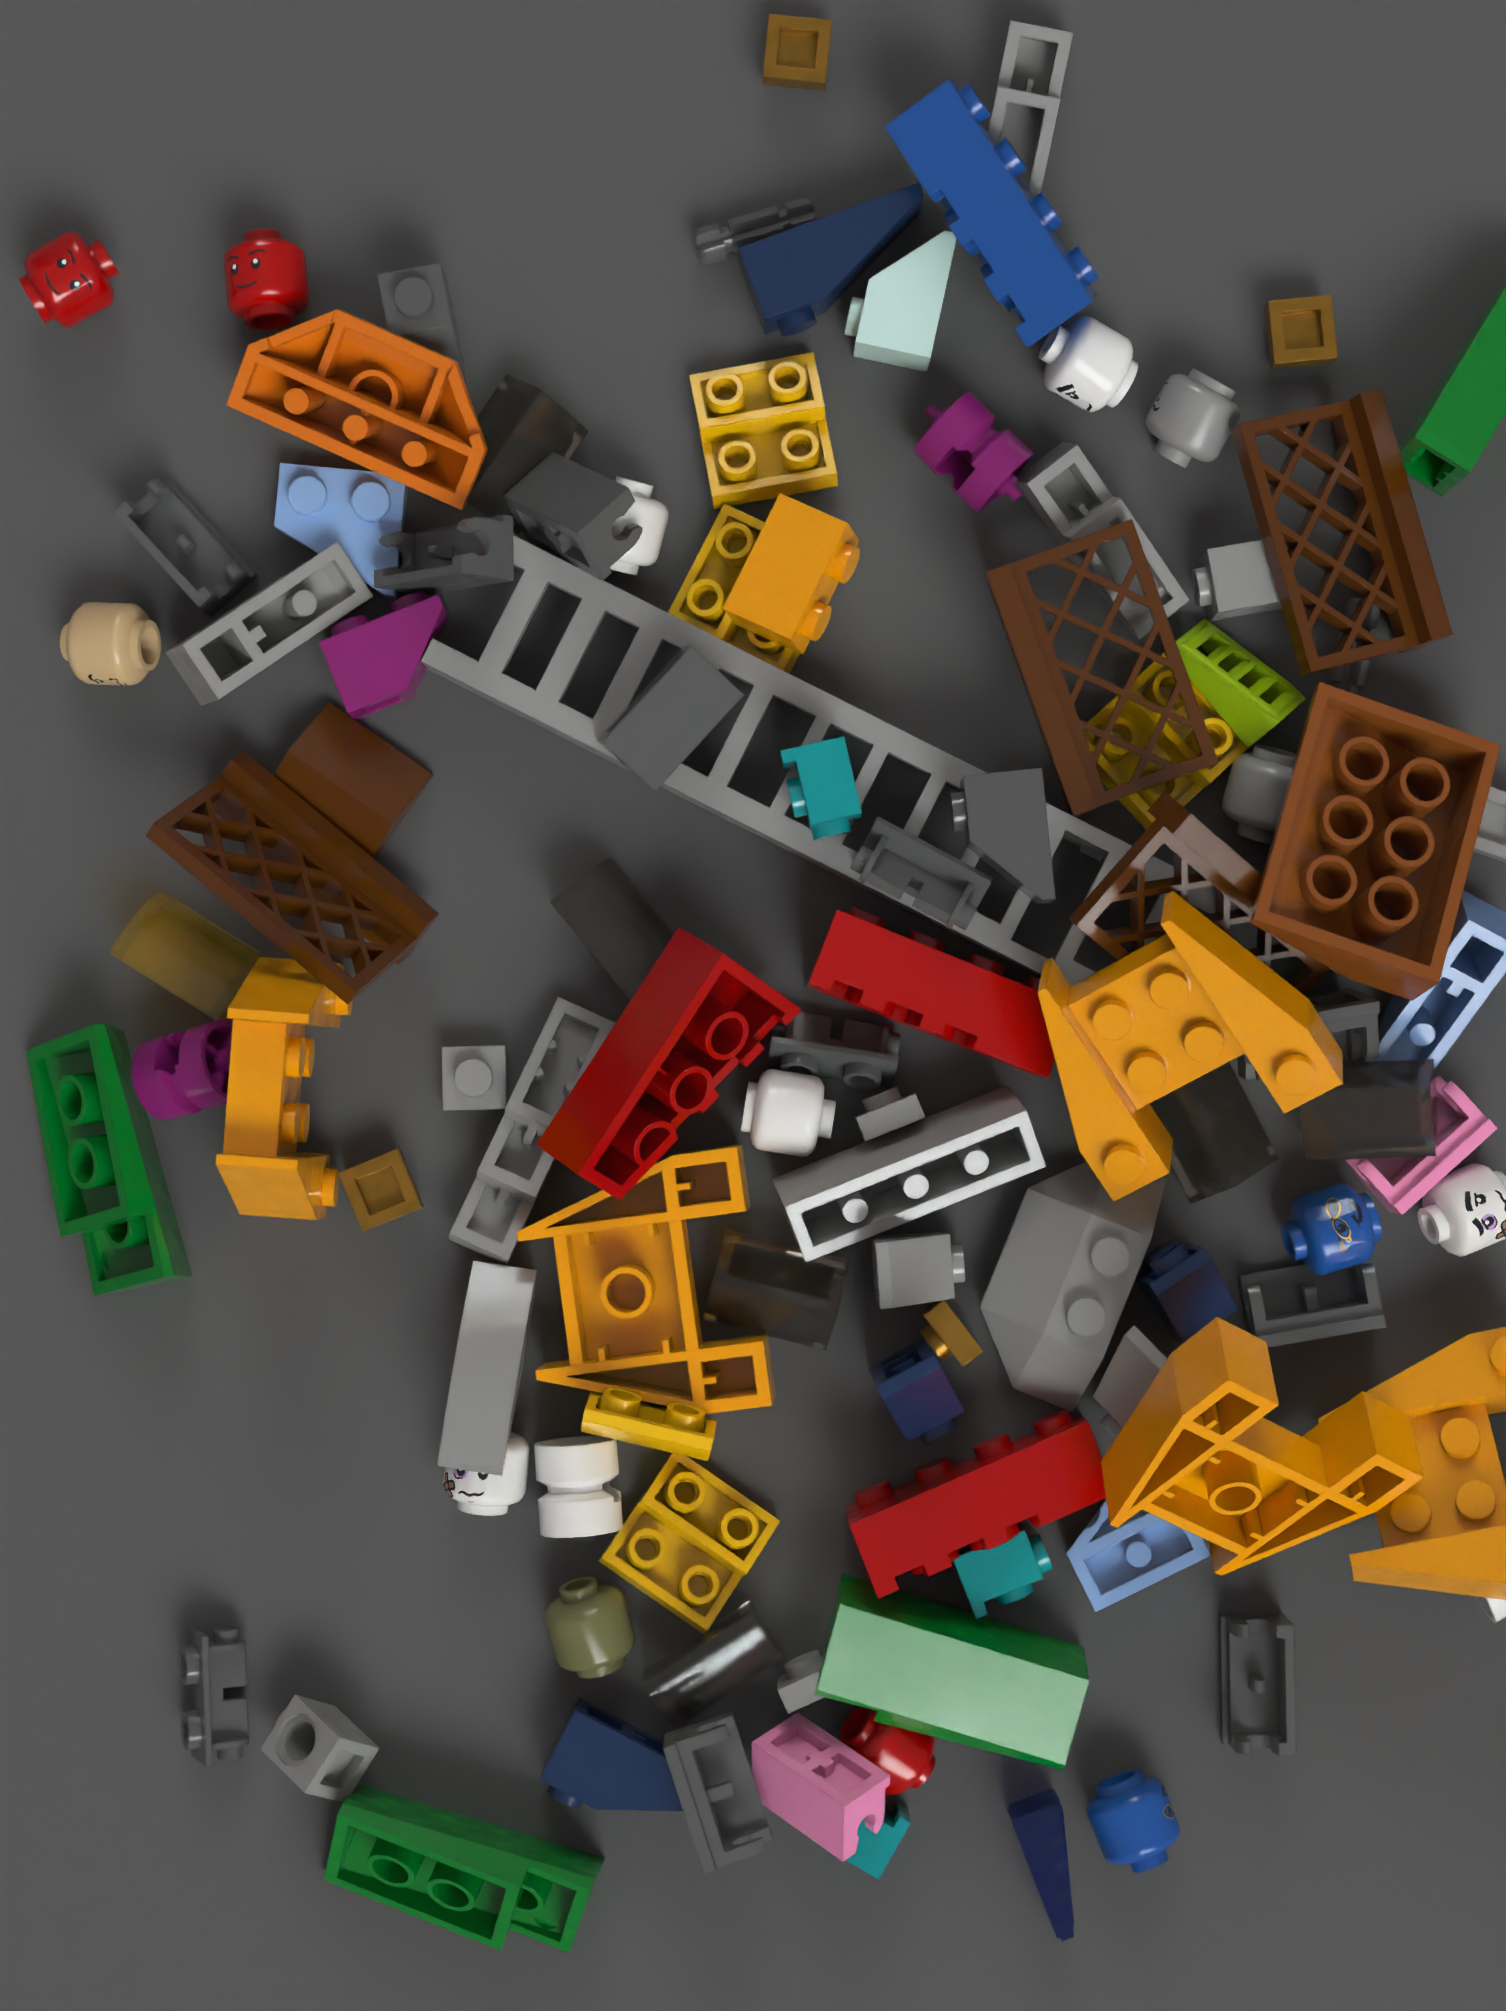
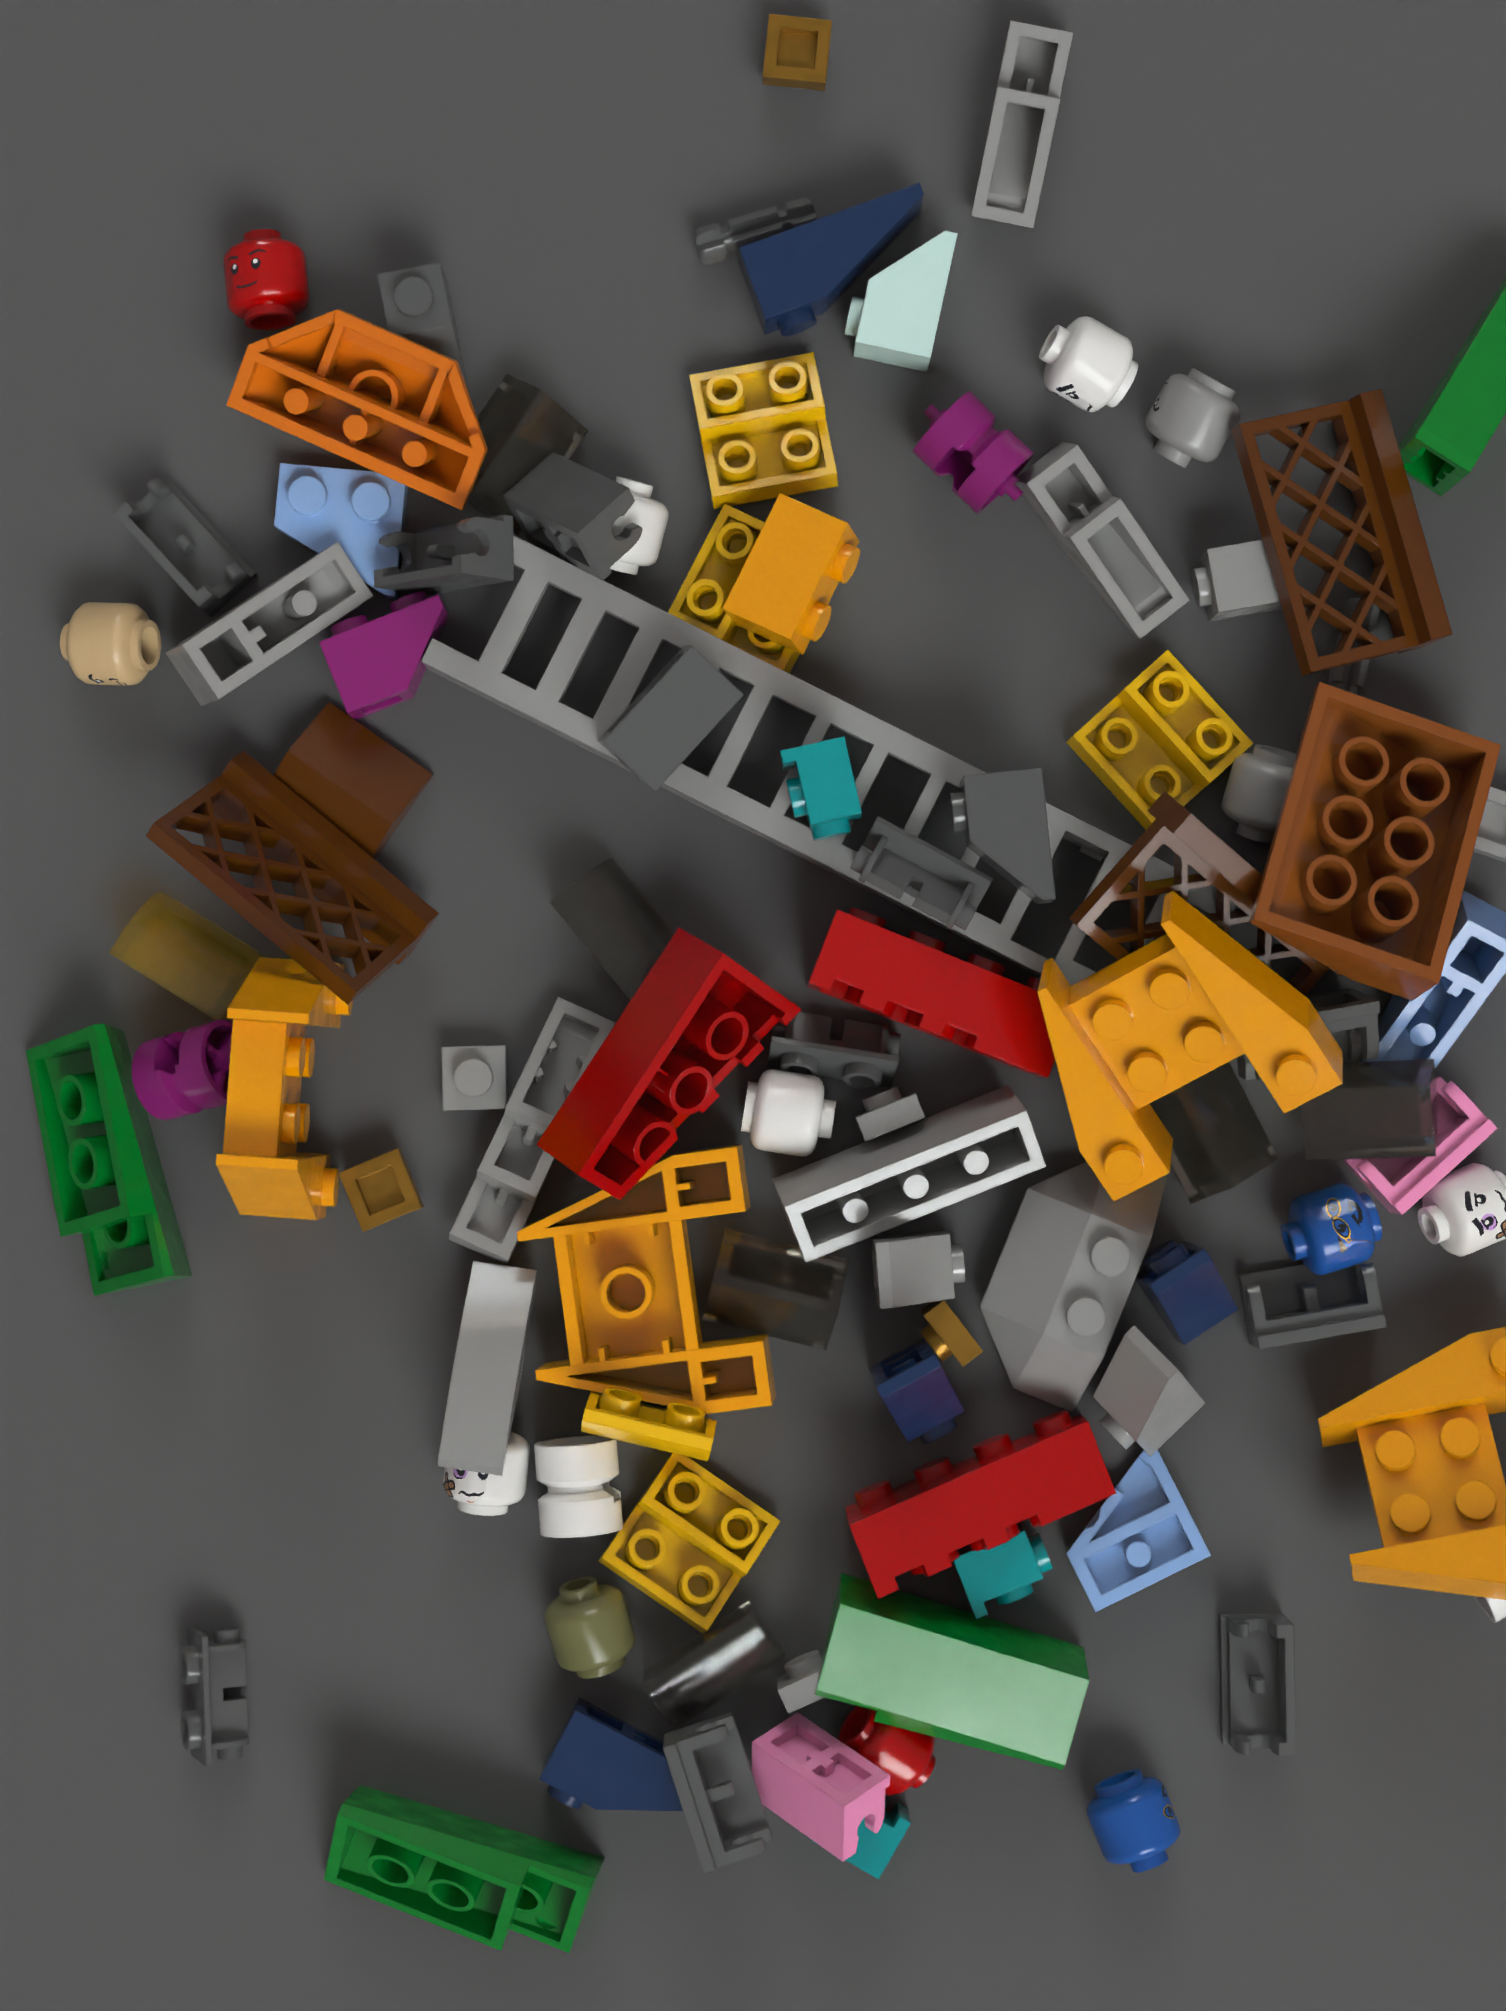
red head [18,231,120,328] -> none
light grey brick [260,1695,380,1802] -> none
blue wedge [885,79,1100,348] -> none
reddish brown fence [984,519,1219,816] -> none
clear blue slope [1007,1789,1074,1941] -> none
light orange wedge [1101,1317,1424,1576] -> none
lime slope [1176,618,1306,748] -> none
pearl gold plate [1264,295,1338,370] -> none

